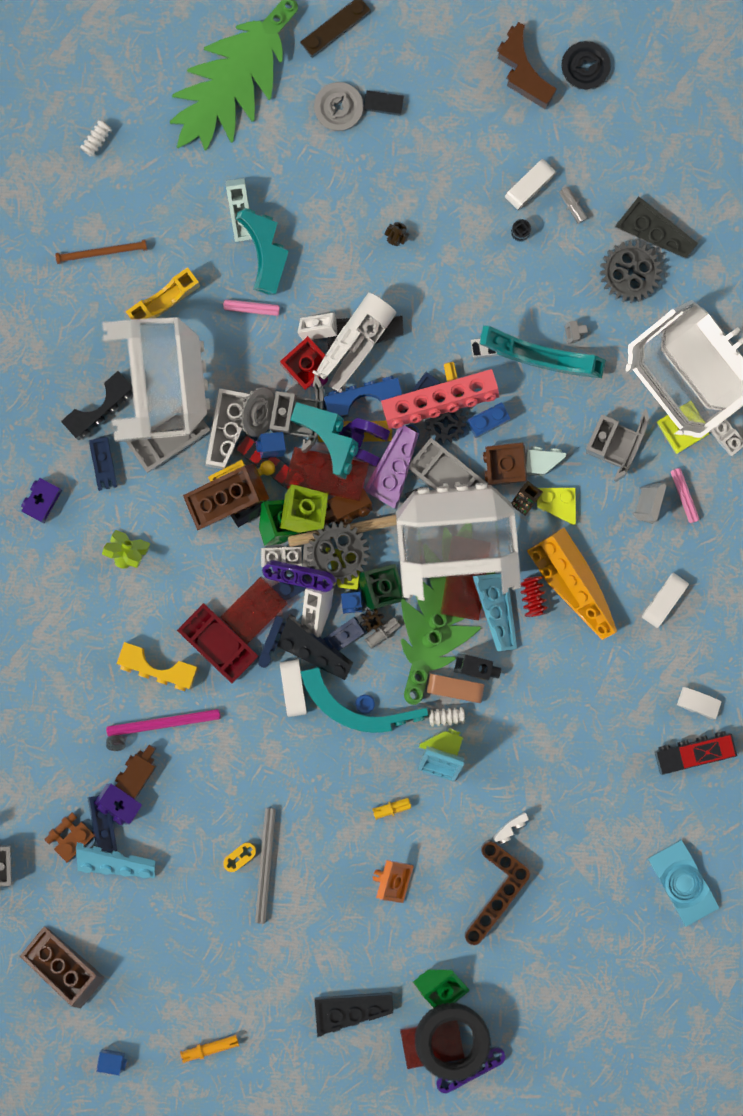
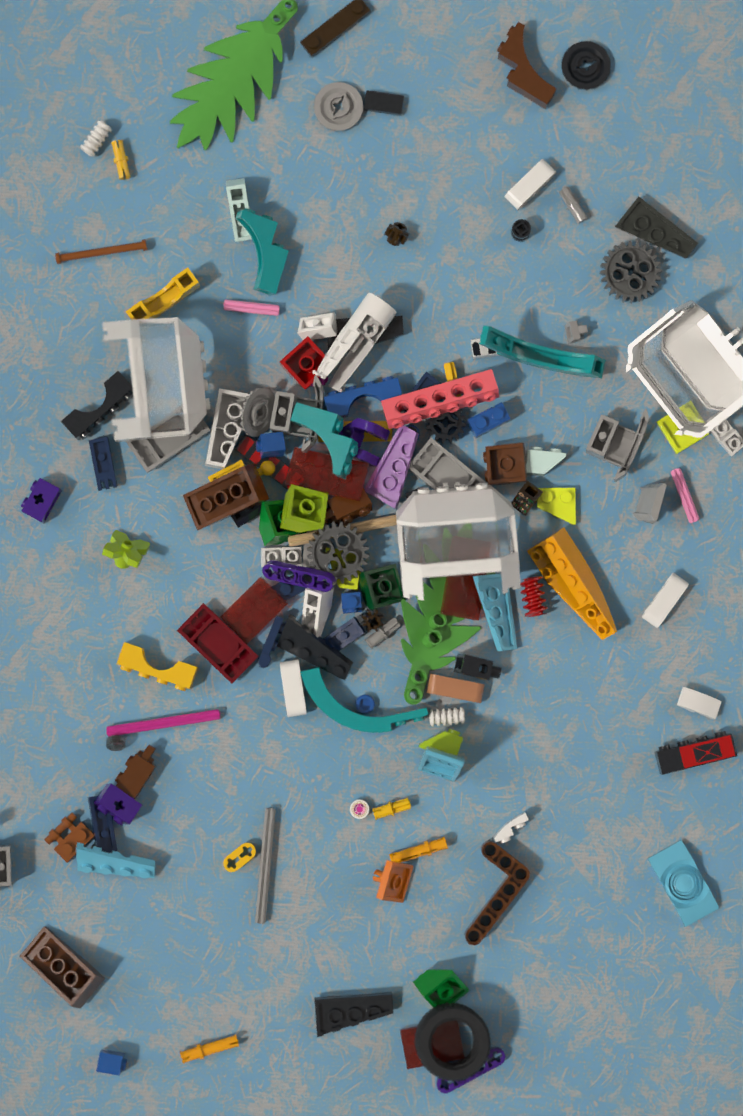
none -> yellow pin [111,140,131,180]
none -> tile [350,799,369,819]
none -> light orange pin [389,837,448,863]

